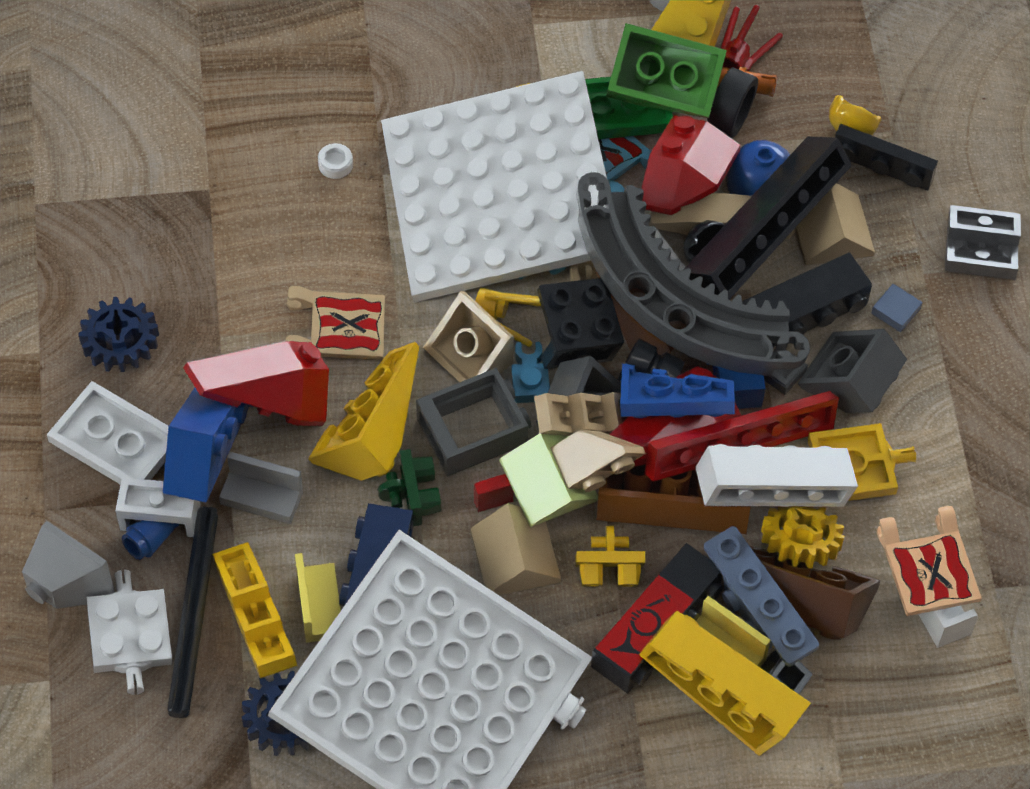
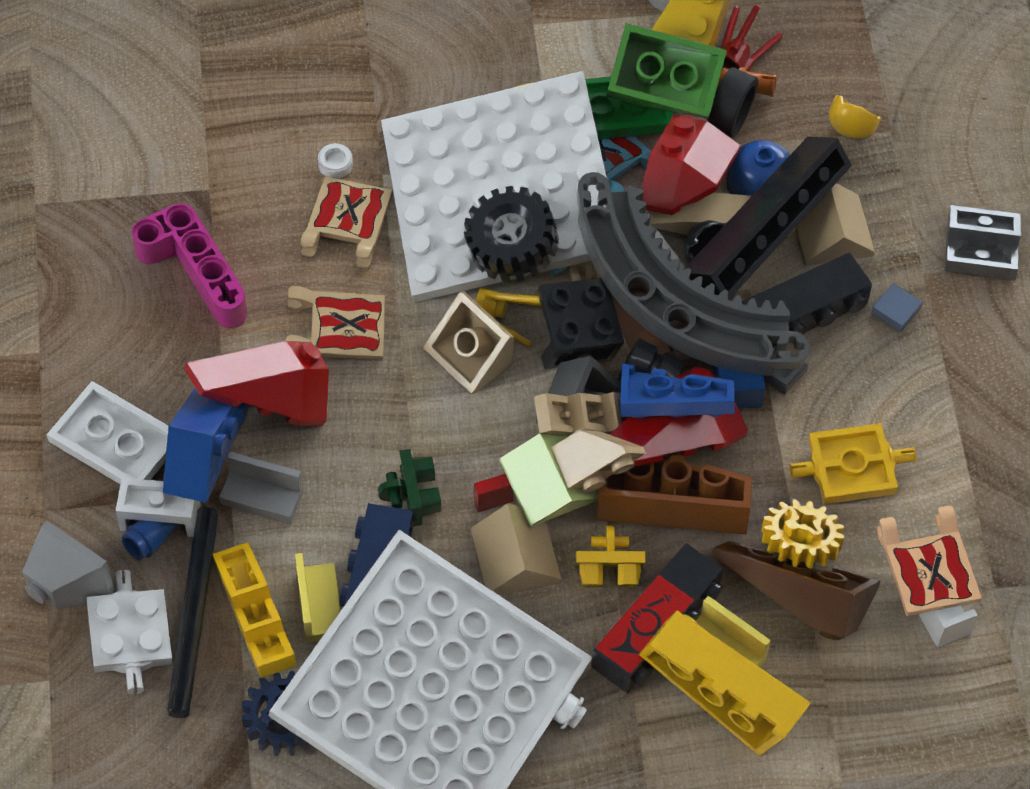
dark blue gear [78,297,159,372] -> none
yellow wedge [308,342,419,481] -> none
dark grey window [416,368,532,477] -> none
dark azure plate [511,342,550,403] -> none
red plate [645,391,839,481] -> none
white brick [695,444,858,507] -> none
sand blue bracket [704,526,819,666] -> none
black slope [760,650,813,694] -> none
dark grey slope [798,329,907,413] -> none
black plate [835,124,938,191] -> none
none -> dark pink beam [131,203,247,328]
none -> tan flag [301,176,392,269]
none -> black wheel [464,186,559,282]

